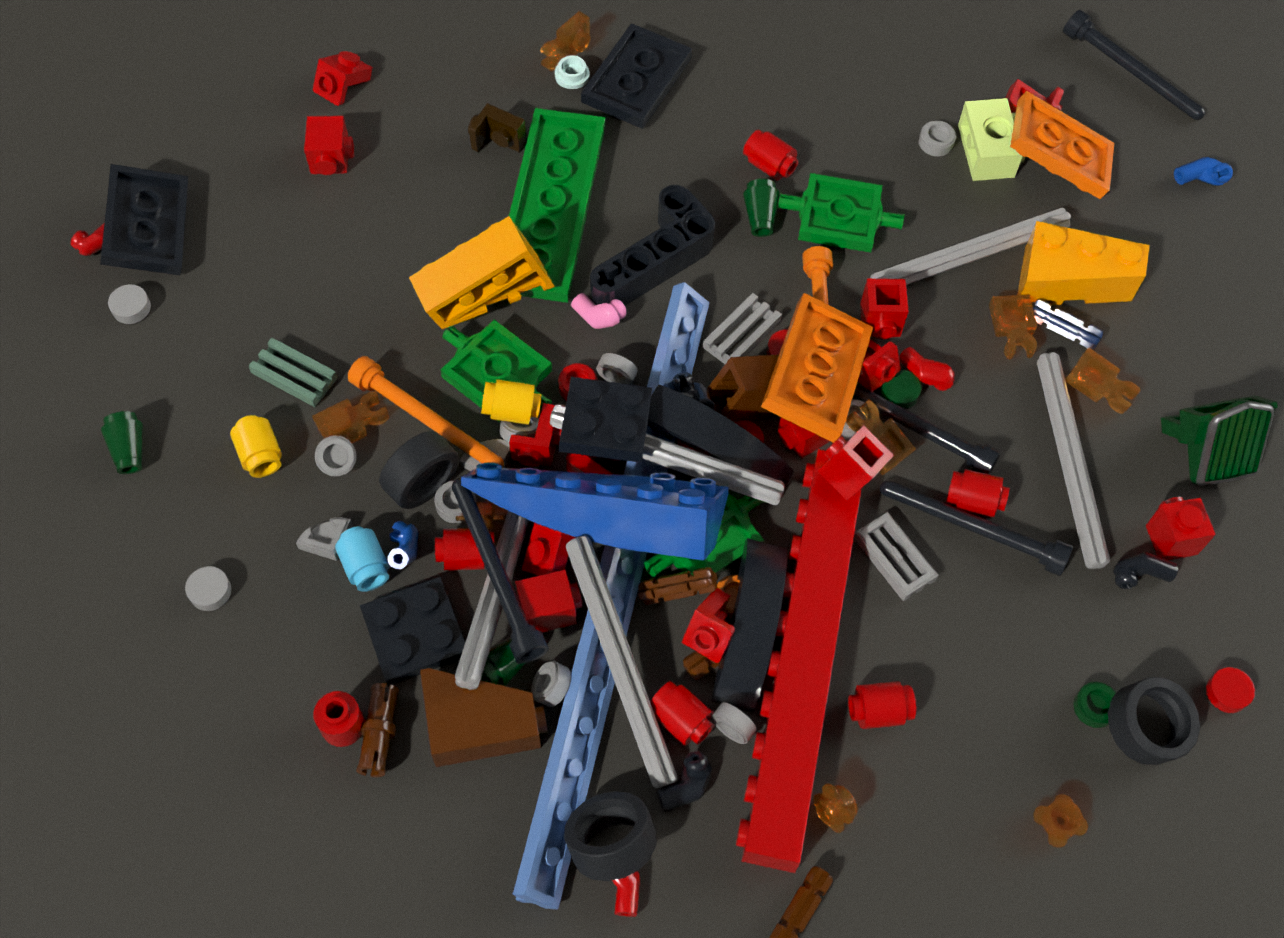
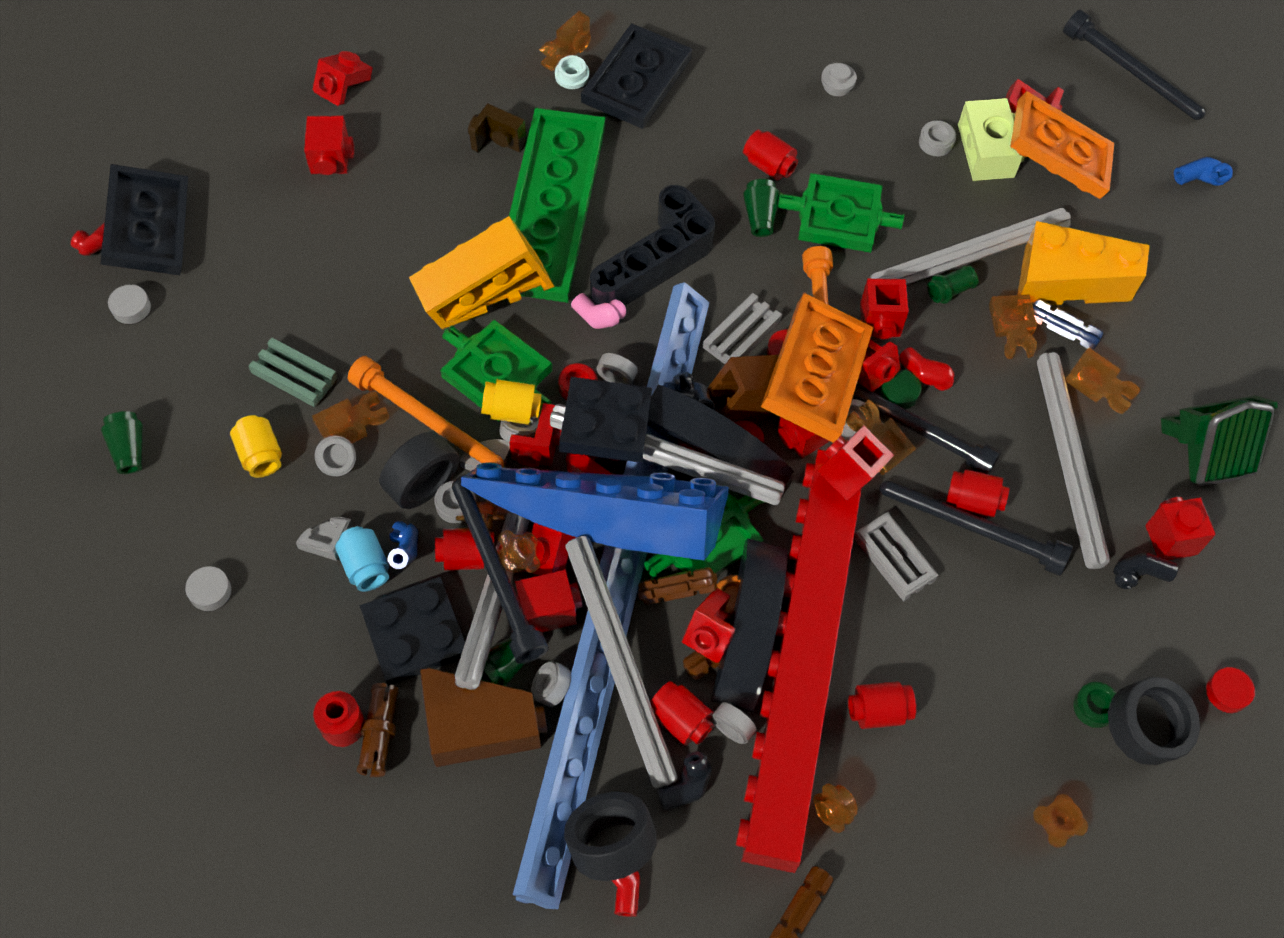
none -> clear orange plate [497,530,540,573]
none -> light grey plate [821,63,857,96]
none -> dark green pin [927,265,979,304]

